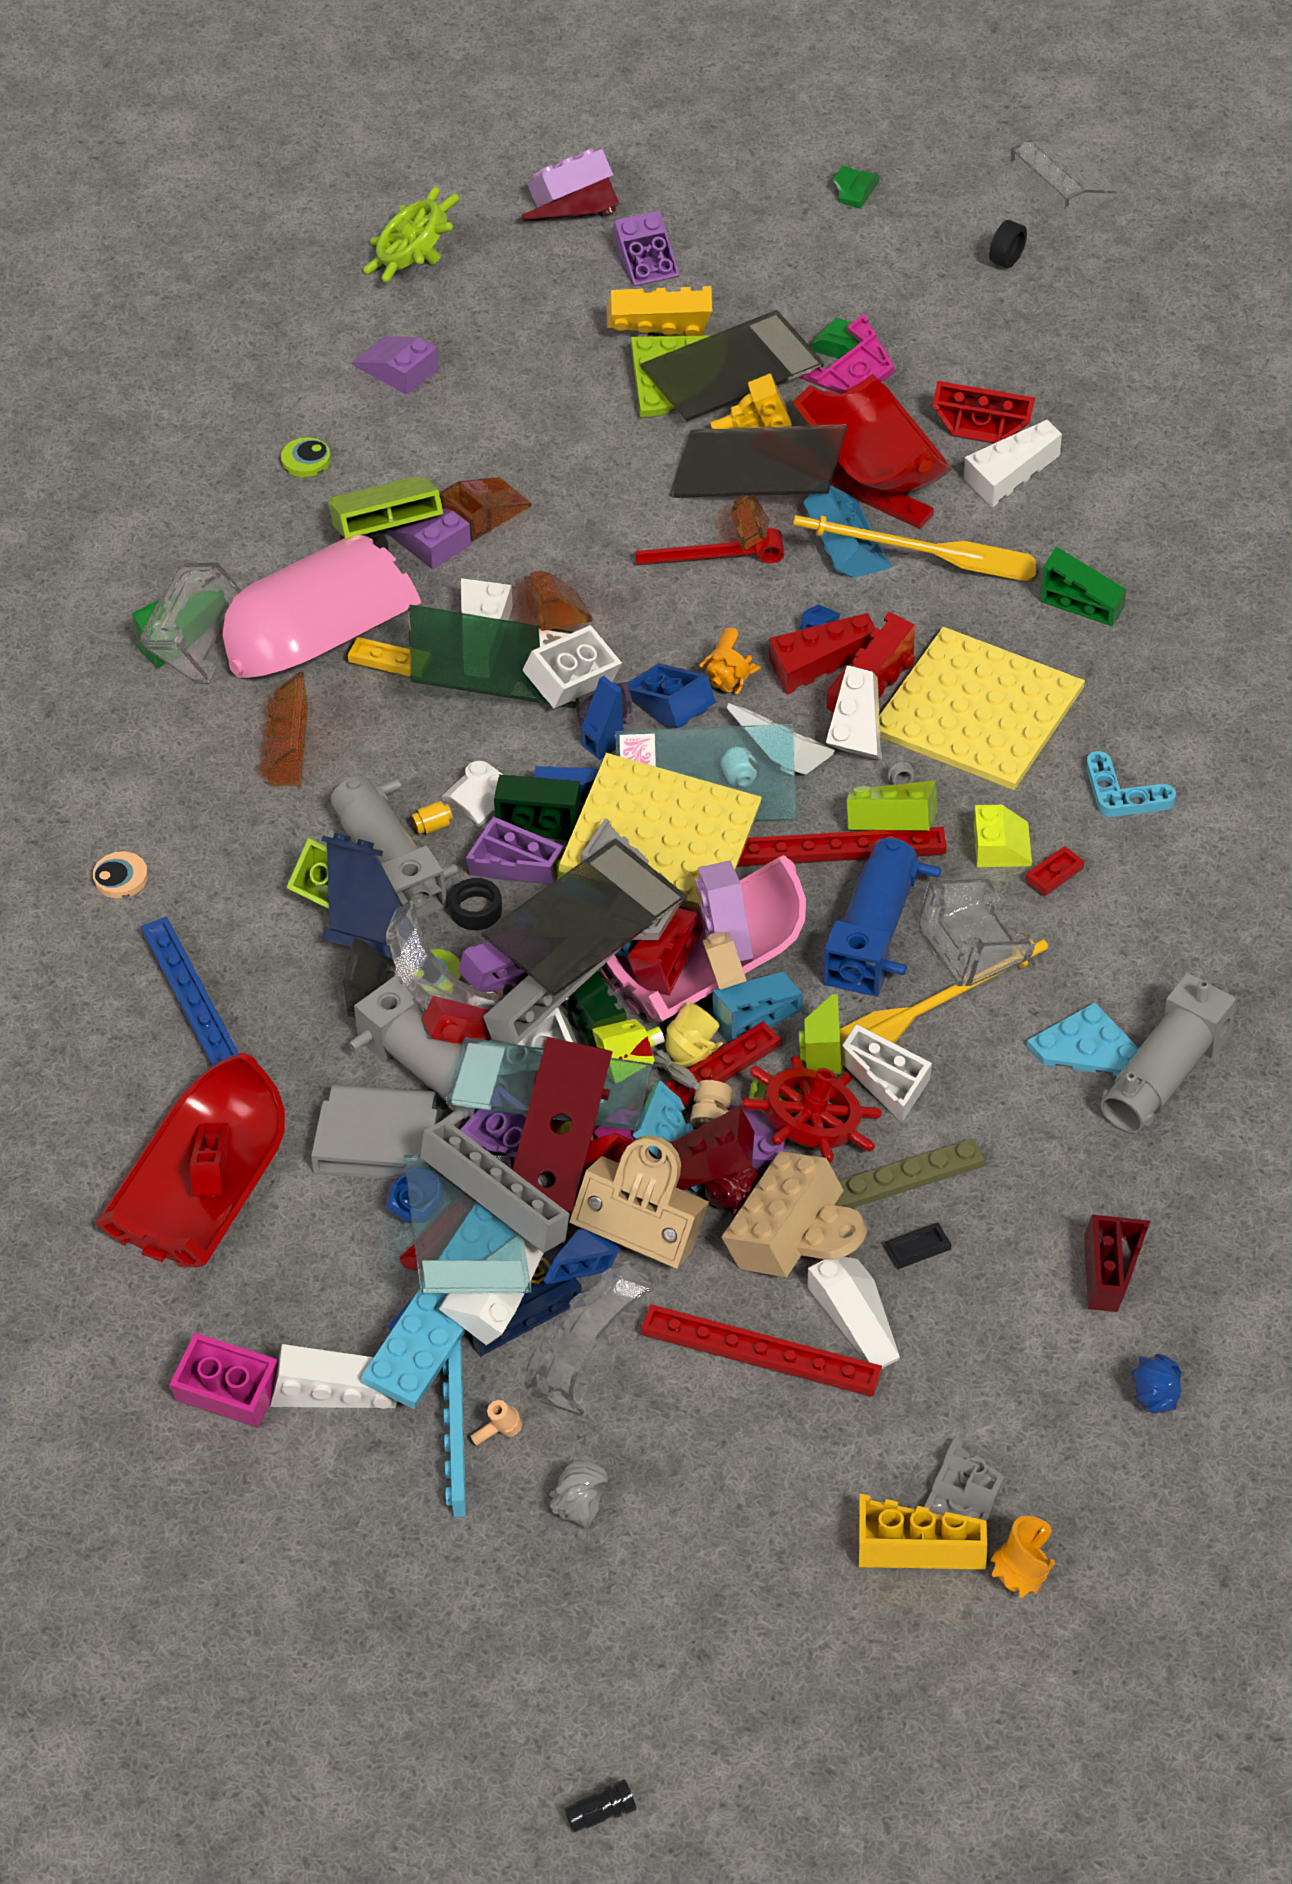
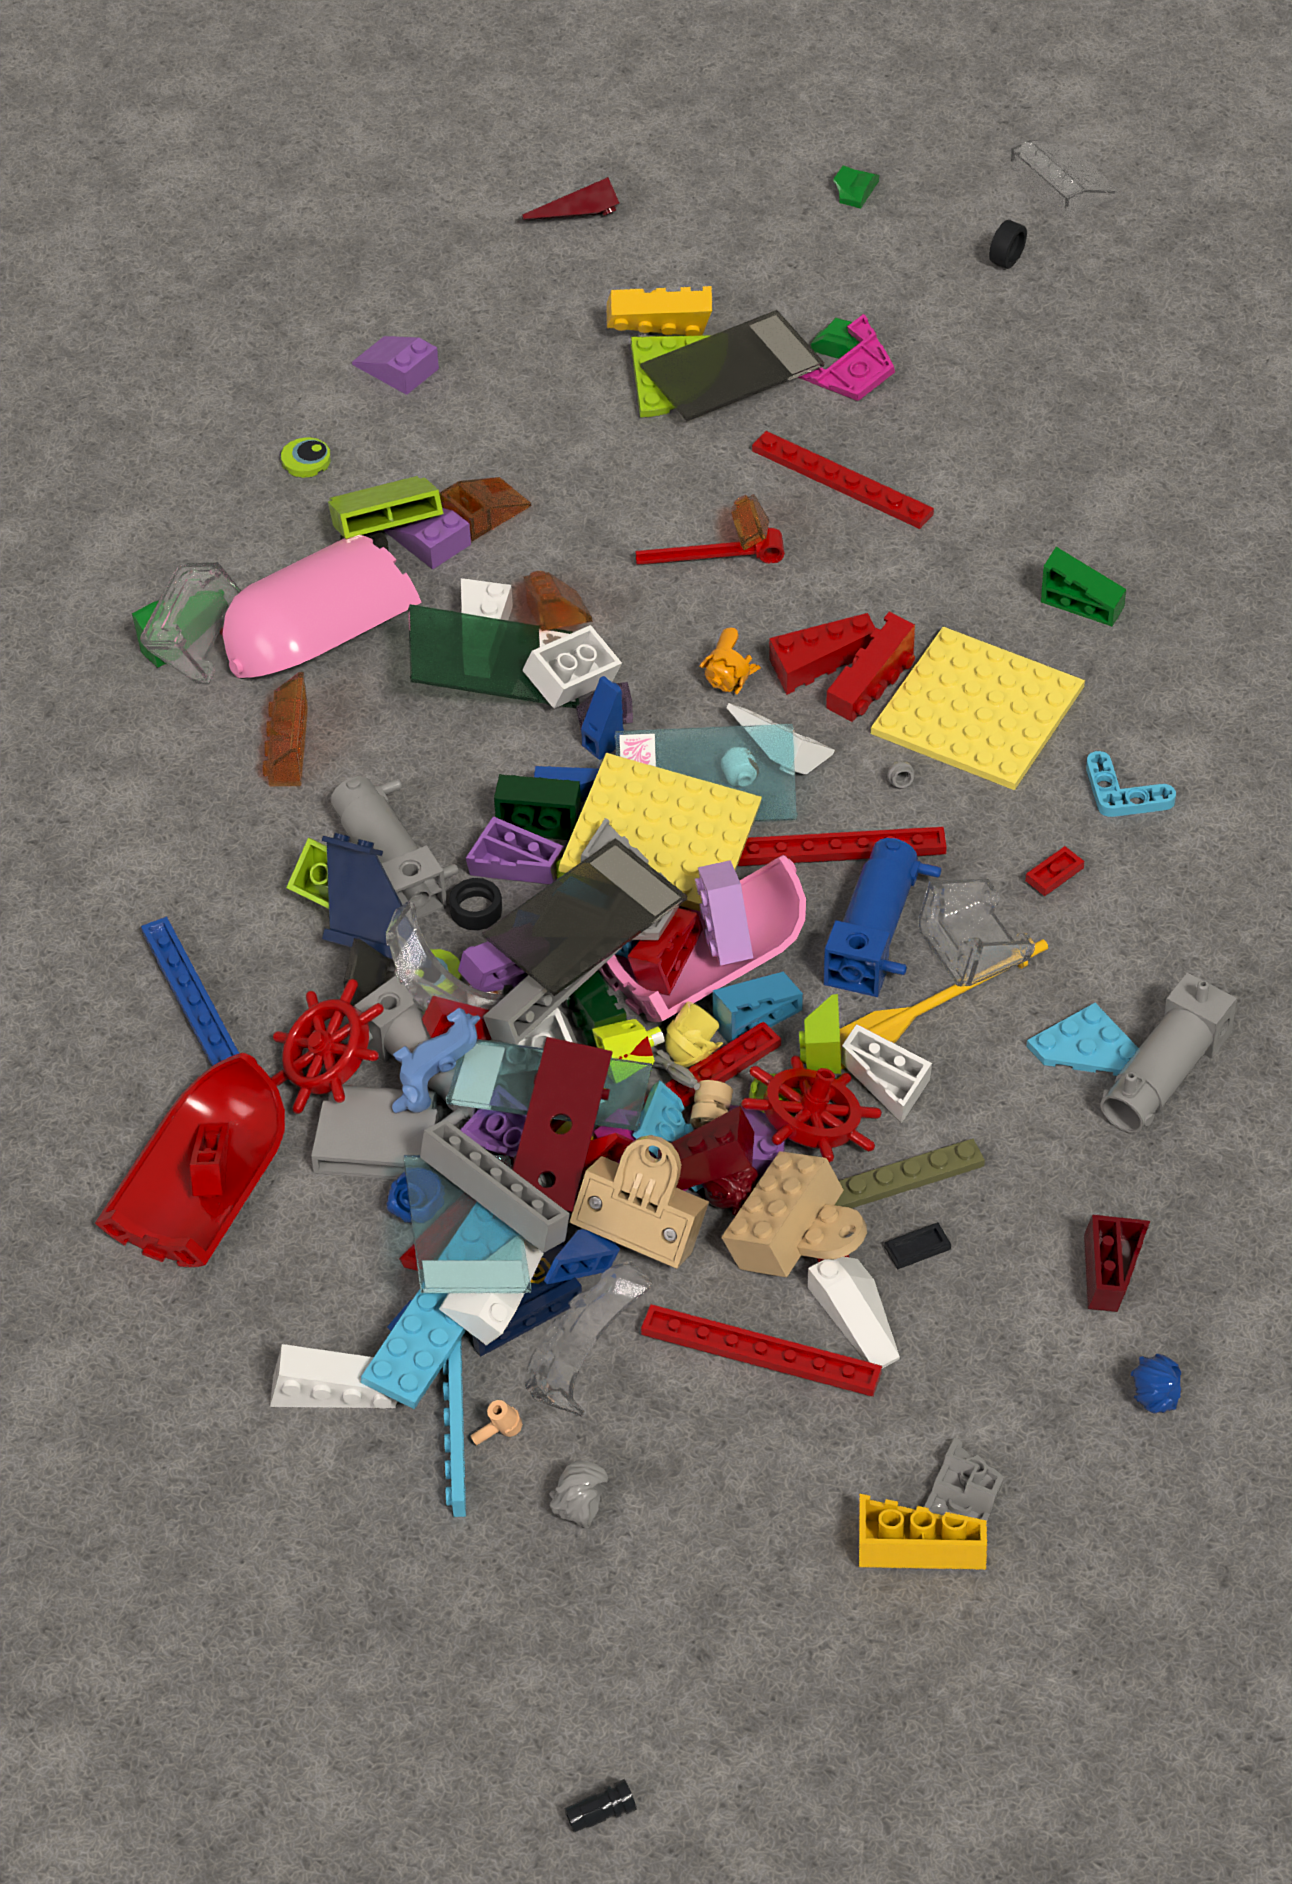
light nougat tile [93,851,148,899] -> none
dark pink slope [169,1332,278,1428] -> none
yellow plate [348,637,431,679] -> none
lime piece [363,186,460,283] -> none
yellow brick [411,801,453,835] -> none
white slope [441,761,503,827] -> none
lavender brick [527,148,613,208] -> none
medium lavender slope [612,211,680,286] -> none
blue slope [620,663,716,728] -> none
clear smoke piece [670,425,847,498] -> none
tan slope [702,932,747,990] -> none
yellow brick [710,373,792,437] -> none
red panel [792,374,952,492] -> none
yellow piece [792,515,1036,582] -> none
blue bracket [799,604,840,630] -> none
dark azure slope [803,481,892,578] -> none
white wedge [826,666,882,760] -> none
lime wedge [847,780,938,831] -> none
red wedge [932,381,1035,443] -> none
white wedge [964,420,1062,508] -> none
neon yellow slope [974,805,1032,867] -> none
light orange hat [990,1516,1055,1598] -> none
none -> red piece [271,979,384,1114]
none -> medium blue animal [392,1008,480,1113]

